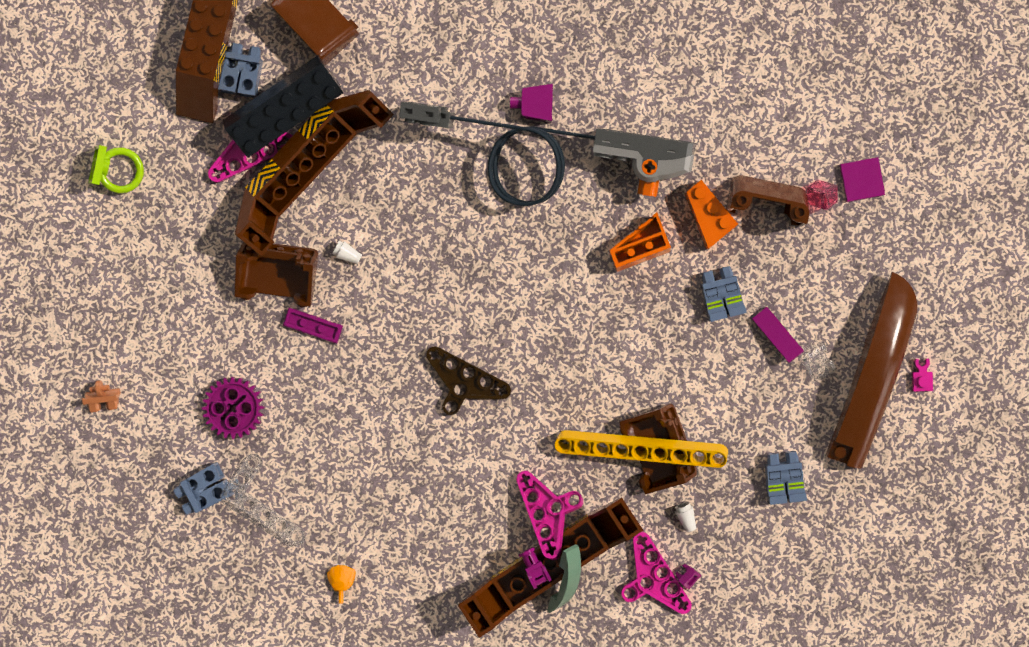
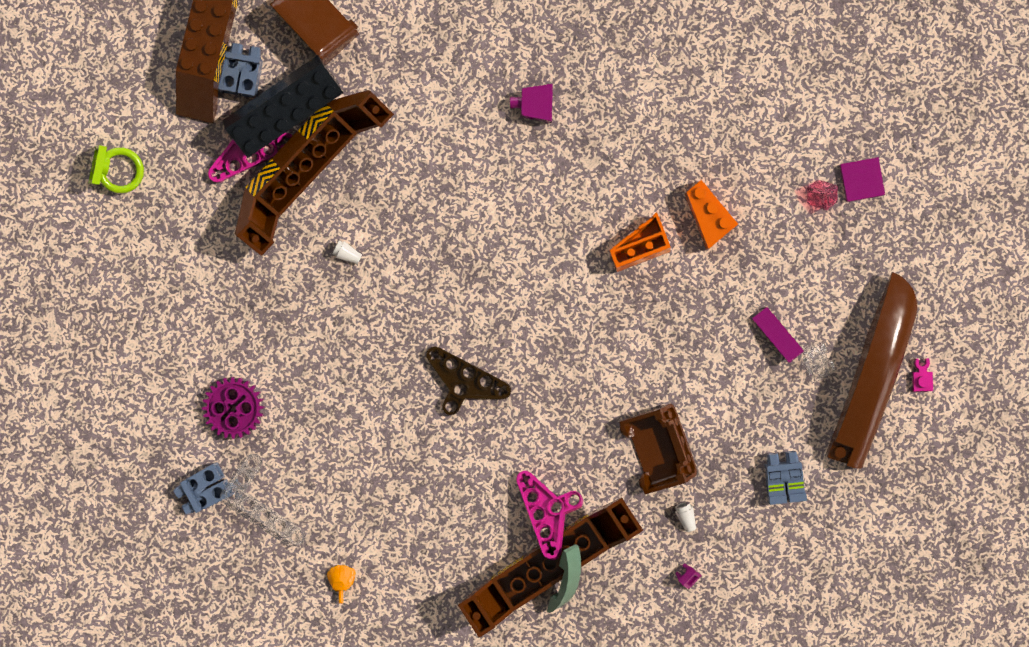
nougat hips [82,380,121,413] -> none
reddish brown windscreen [235,242,318,307] -> none
magenta tile [283,307,343,344] -> none
piece [399,102,696,206] -> none
magenta connector [518,547,552,589] -> none
yellow beam [554,430,728,468] -> none
dark pink beam [621,531,692,614] -> none
sand blue hips [701,266,747,322] -> none
reddish brown windscreen [725,175,810,227] -> none

